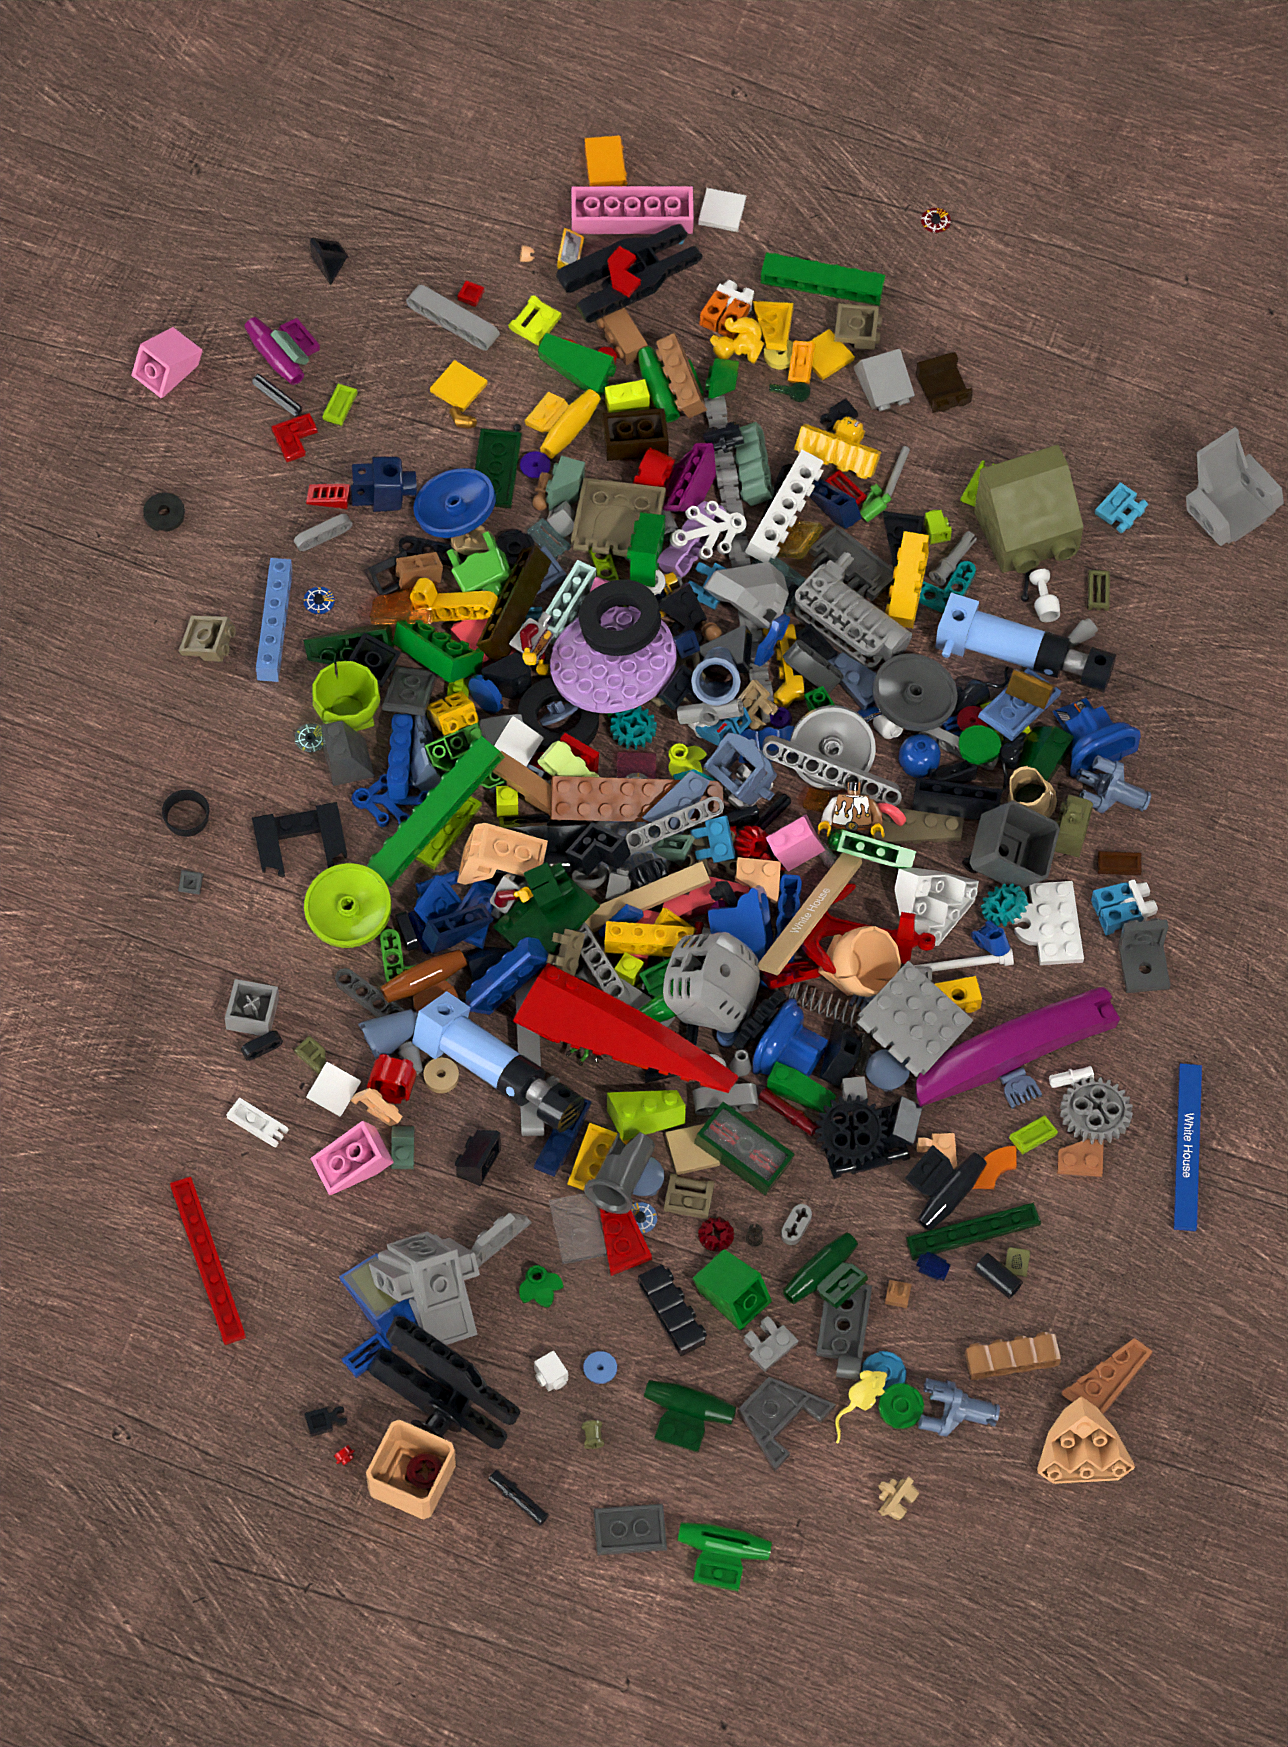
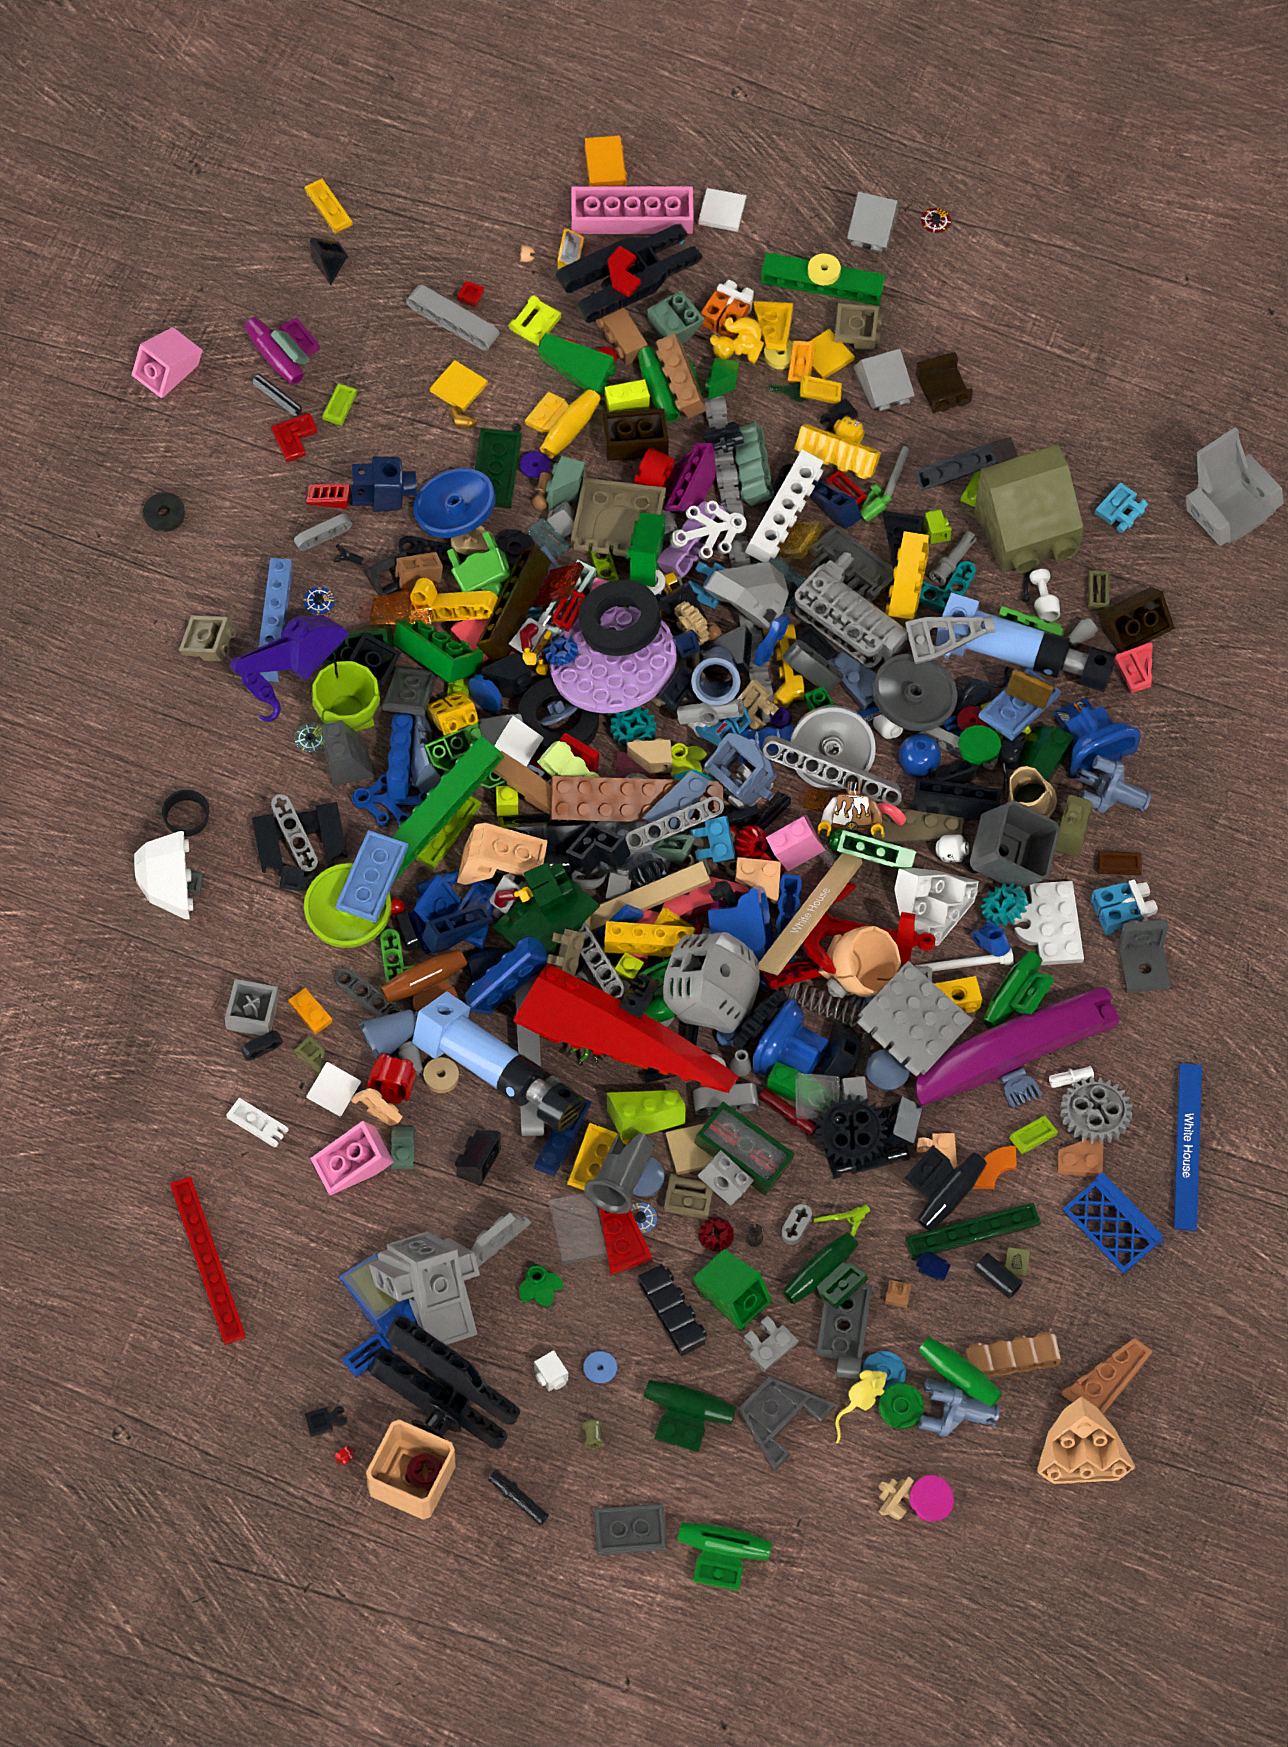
none -> white brick [134,831,193,919]
none -> dark purple slope [230,615,349,722]
none -> light grey beam [271,794,318,873]
none -> black plate [279,866,318,892]
none -> light orange plate [288,988,333,1035]
none -> yellow tile [305,178,352,233]
none -> black bar [334,544,364,565]
none -> medium blue tile [335,830,409,923]
none -> red hinge [391,897,406,915]
none -> clear red tile [535,562,584,606]
none -> blue gear [544,636,578,666]
none -> red tile [550,588,587,632]
none -> black hinge [619,974,660,1019]
none -> tan slope [627,738,672,774]
none -> sand green slope [647,290,704,344]
none -> tan gear [674,601,710,646]
none -> light grey brick [698,1150,754,1206]
none -> clear tile [796,1073,840,1122]
none -> yellow tile [800,375,842,404]
none -> light yellow piece [808,254,841,285]
none -> lime plant [813,1204,870,1237]
none -> light grey tile [826,978,847,998]
none -> light grey slope [847,192,899,253]
none -> light grey plate [905,616,995,664]
none -> dark pink tile [909,1475,954,1522]
none -> black window [914,437,1018,491]
none -> green plate [919,1337,1002,1407]
none -> white head [936,834,969,863]
none -> green plate [982,951,1054,1029]
none -> bright green wing [999,606,1064,636]
none -> blue fence [1063,1172,1164,1275]
none -> dark brown slope [1098,587,1175,653]
none -> coral wing [1115,642,1153,694]

